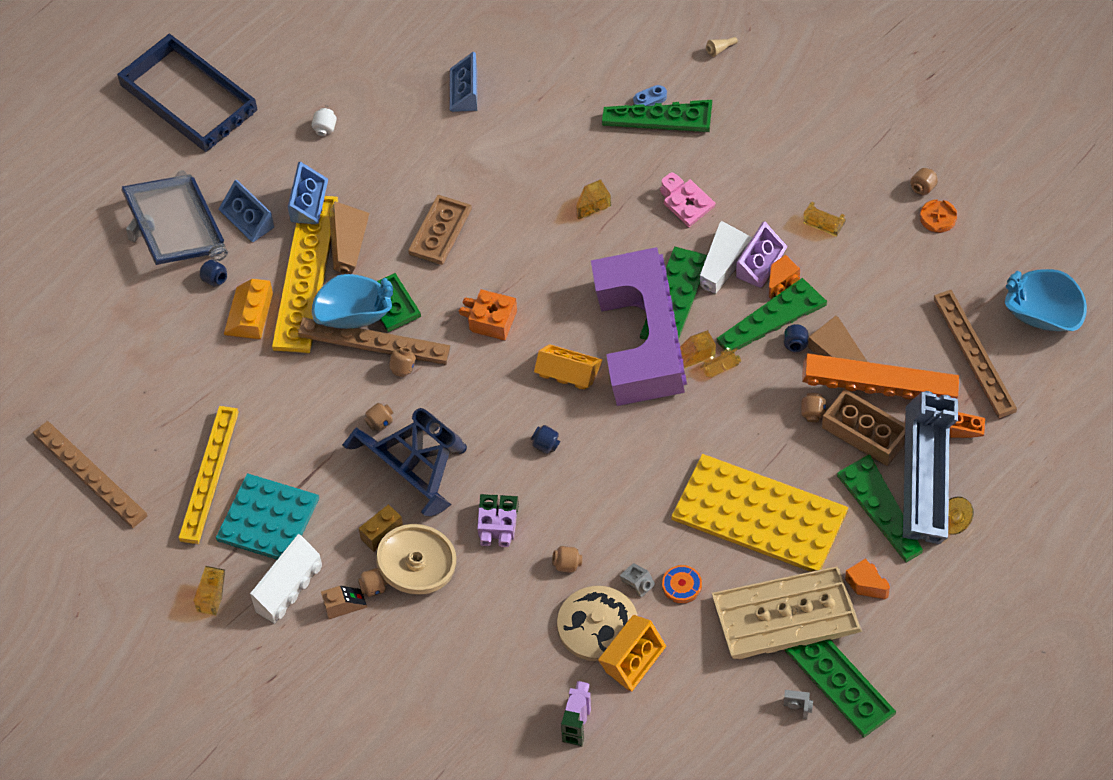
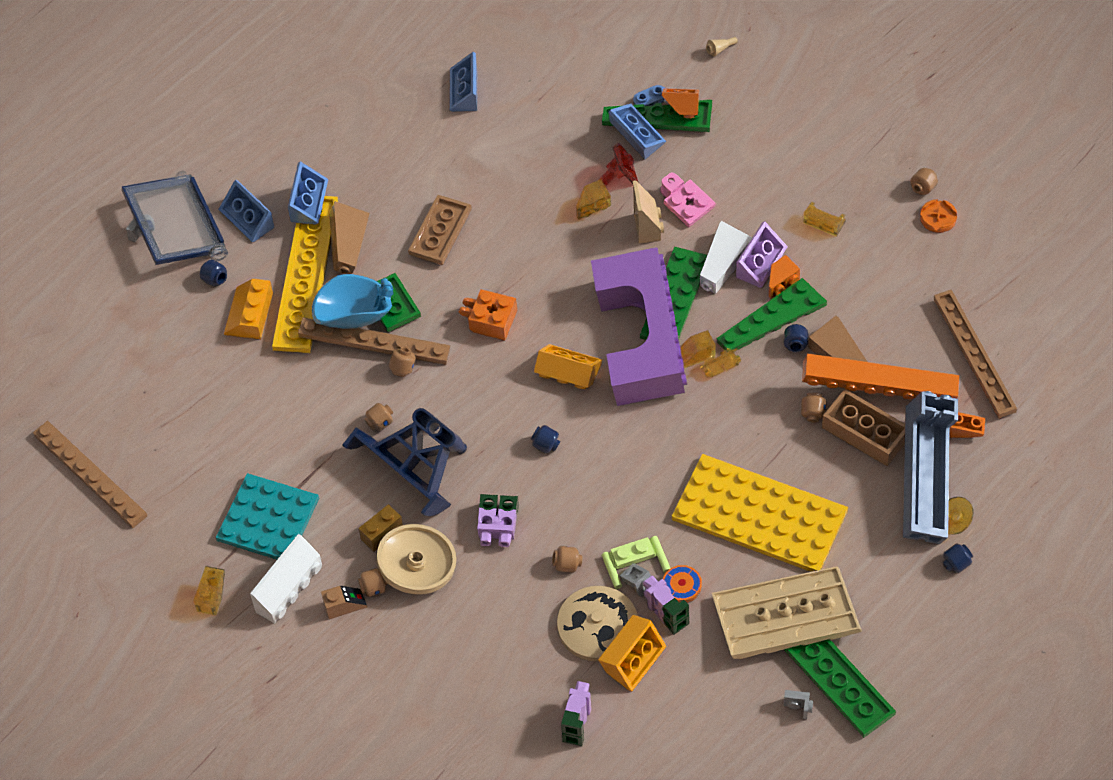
dark blue door [117,33,258,152] -> none
yellow plate [179,406,239,544] -> none
white head [311,108,337,136] -> none
green wing [837,454,923,563] -> none
orange slope [845,558,890,599] -> none
dark azure piece [1005,269,1087,332] -> none
none -> clear red piece [597,143,639,188]
none -> yellowish green plate [601,536,670,589]
none -> medium blue slope [608,104,666,159]
none -> tan slope [633,181,664,243]
none -> hips [643,576,690,635]
none -> orange slope [662,88,699,118]
none -> dark blue head [942,543,973,573]

